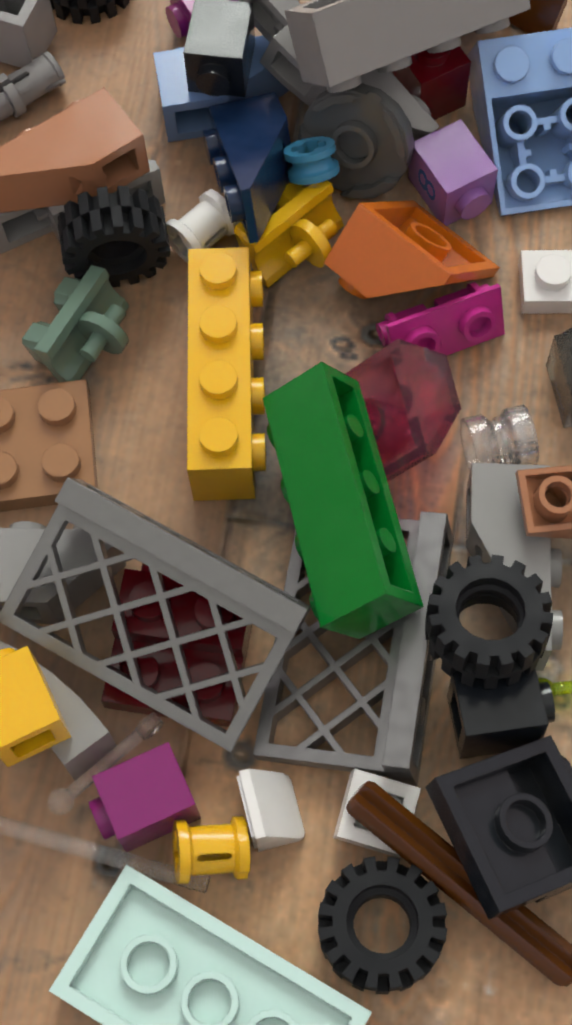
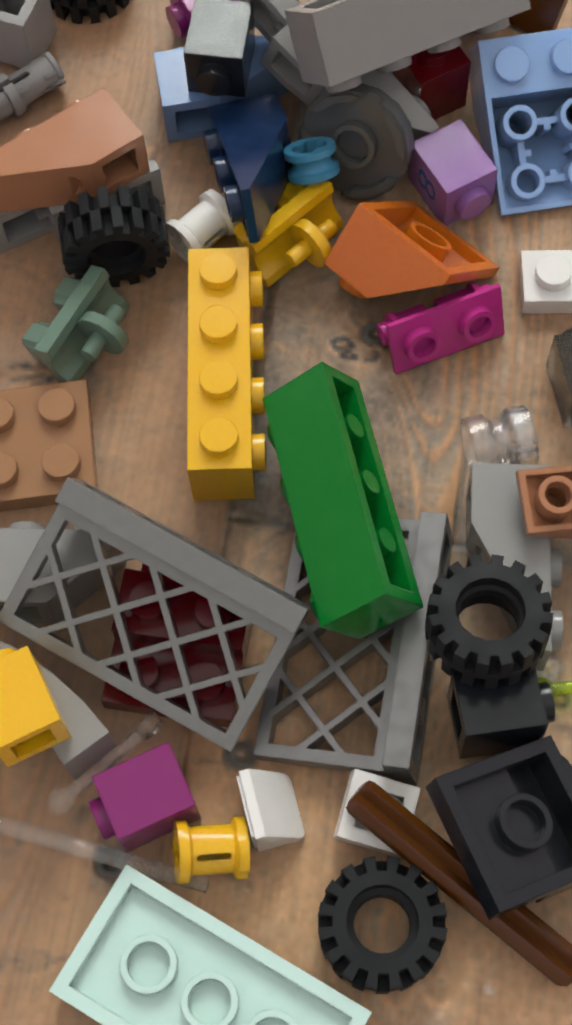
clear pink slope [345,339,461,482] -> none

